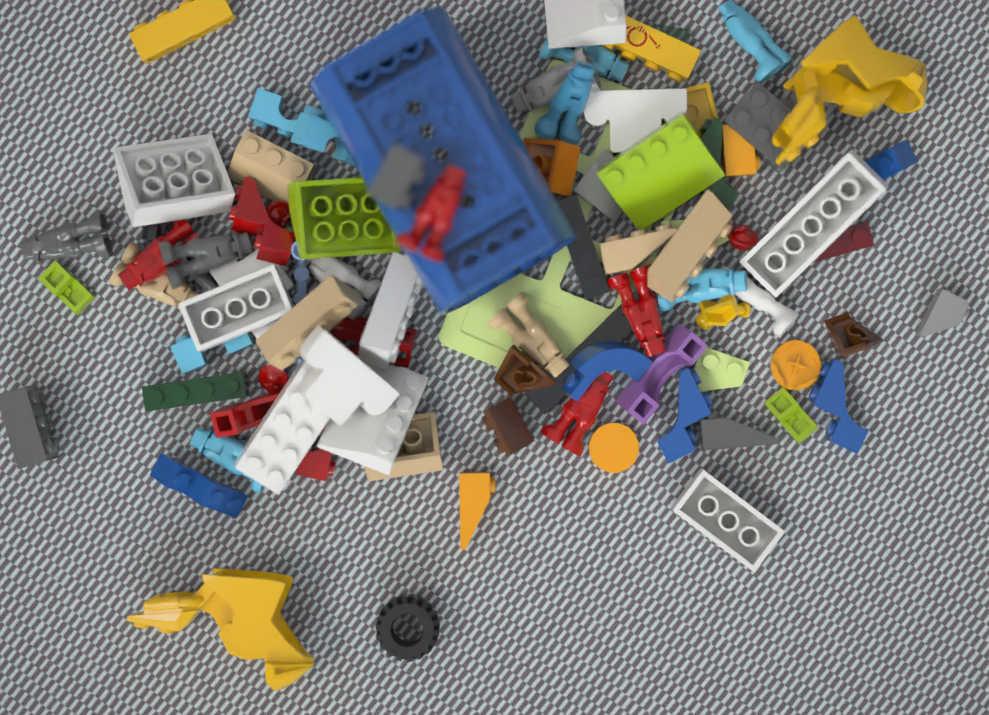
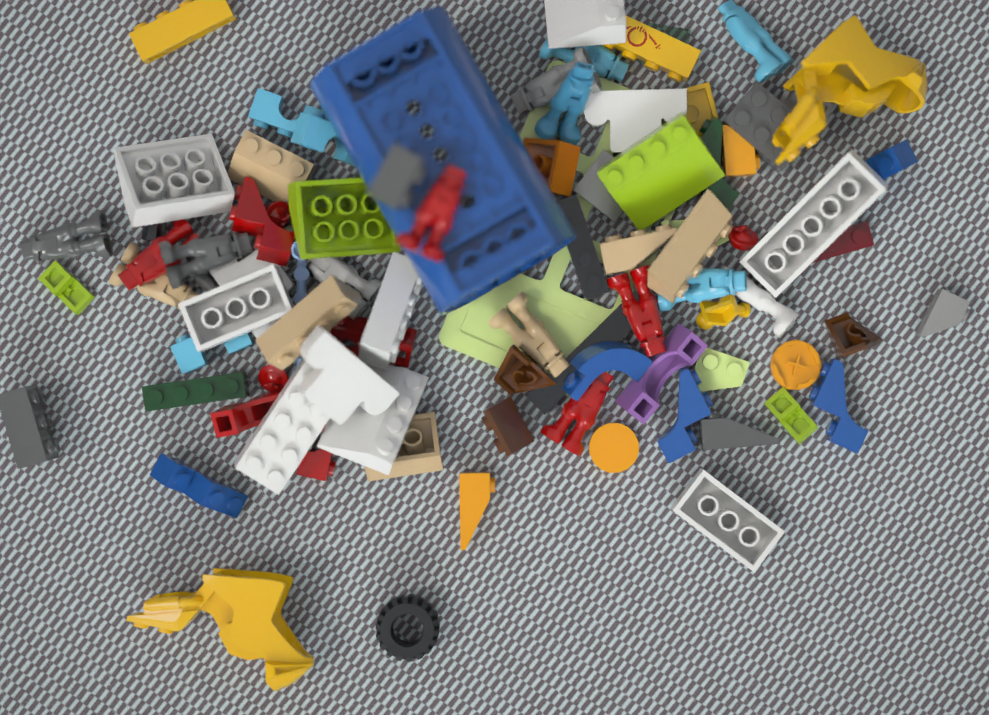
medium azure piece [189,427,265,494] -> none

